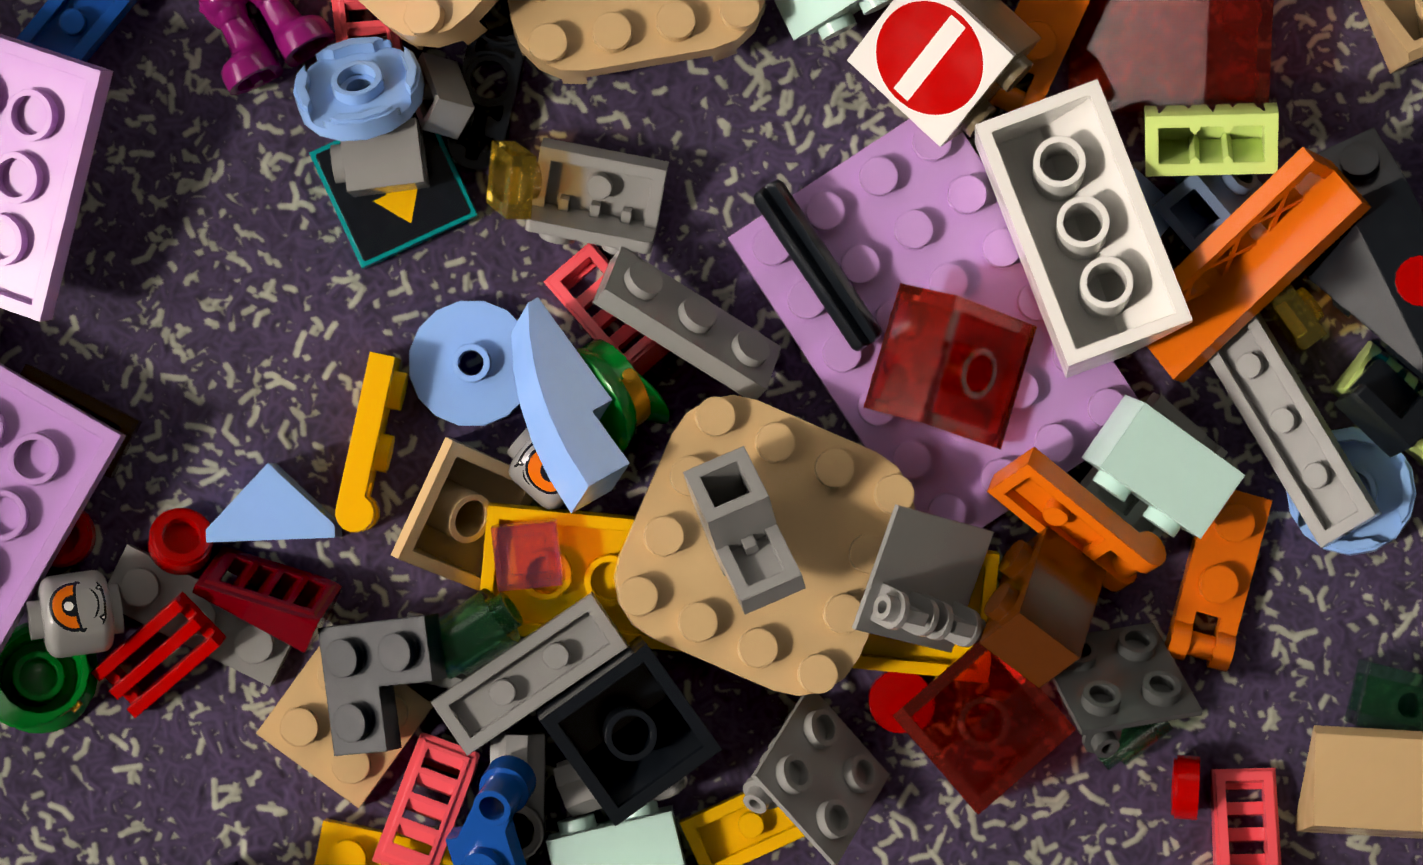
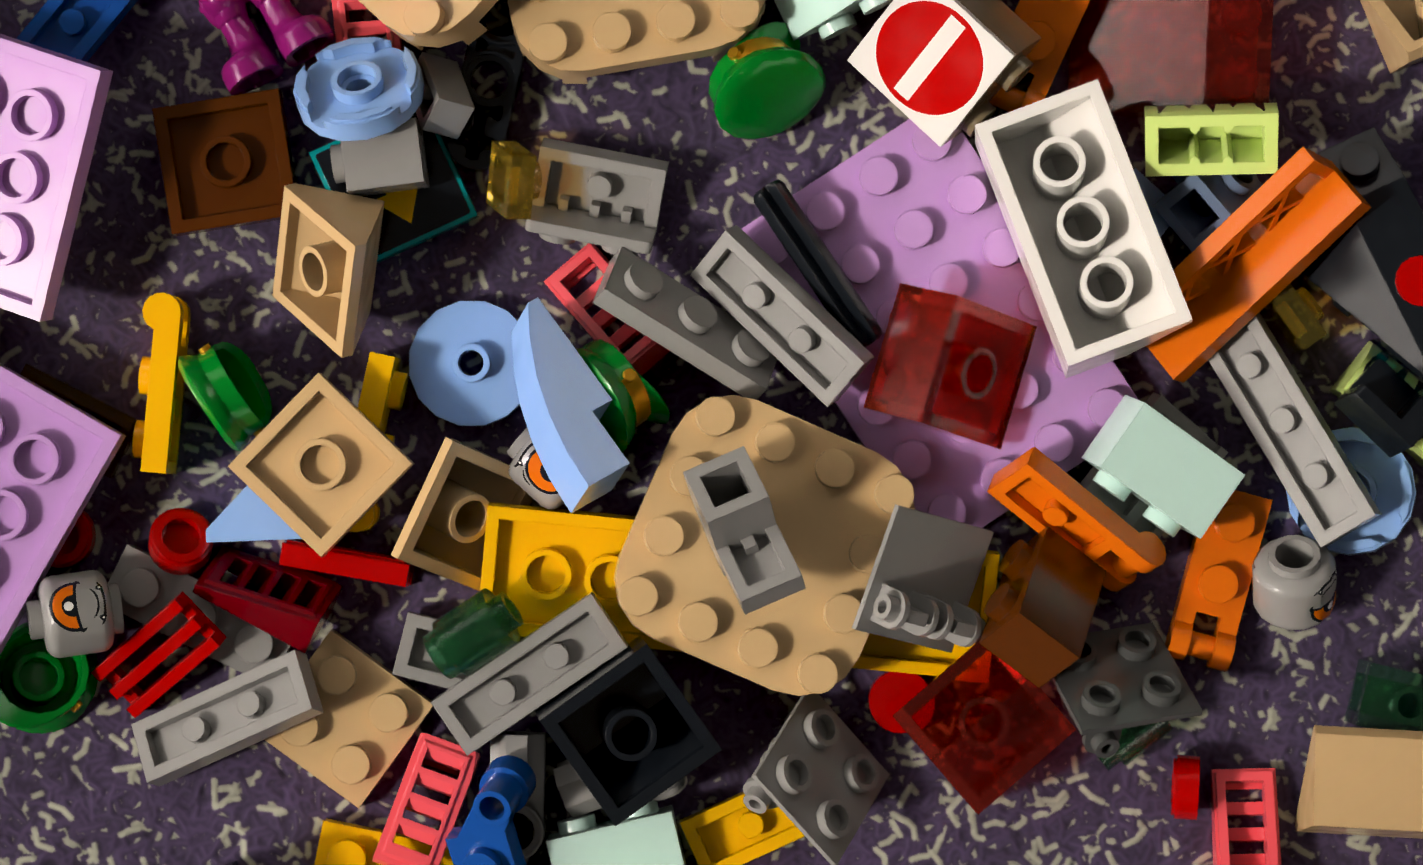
plate [318,613,447,756] -> none
clear pink tile [491,518,563,592] -> none
none -> light grey plate [131,650,324,787]
none -> yellow plate [132,292,191,474]
none -> reddish brown plate [152,88,296,236]
none -> green piece [178,342,272,451]
none -> tan plate [228,373,415,557]
none -> tan slope [272,183,385,358]
none -> red tile [279,539,415,587]
none -> light grey plate [690,225,875,407]
none -> green piece [708,22,825,140]
none -> light grey head [1252,535,1337,630]

